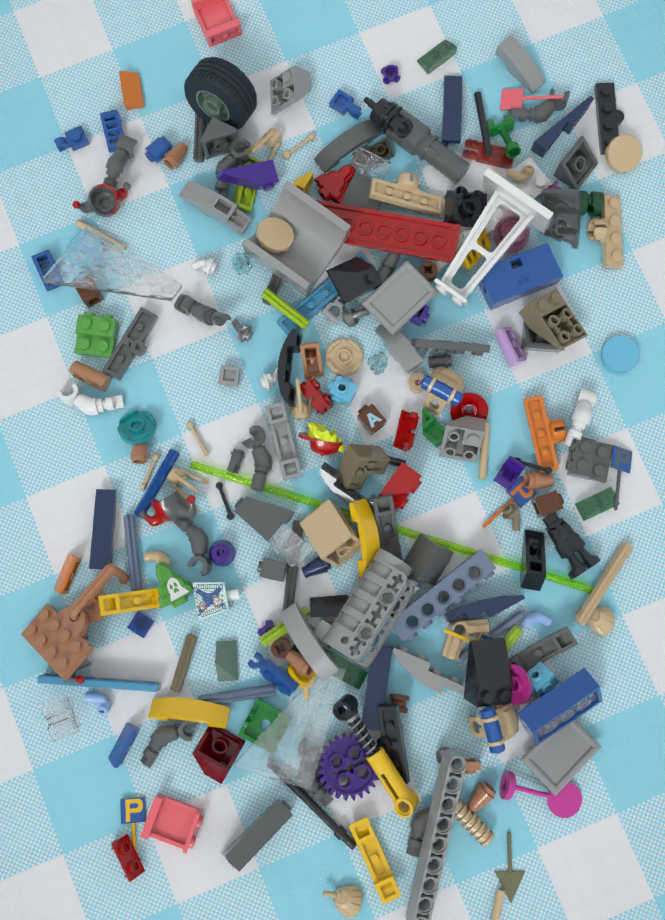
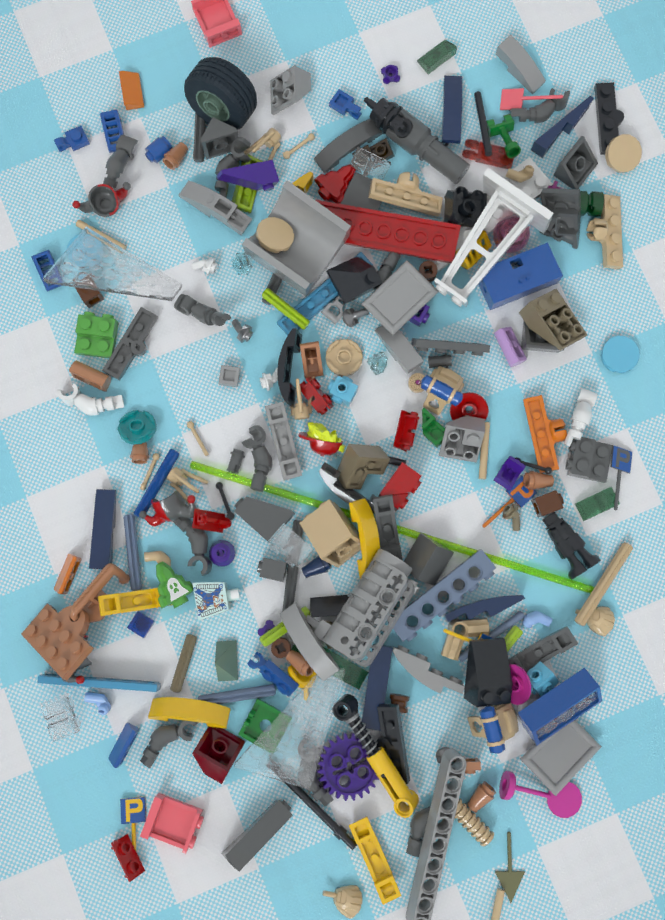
reddish brown brick [357,404,387,436] -> none
black slope [520,529,546,591] -> none
none -> red hinge [192,509,232,533]

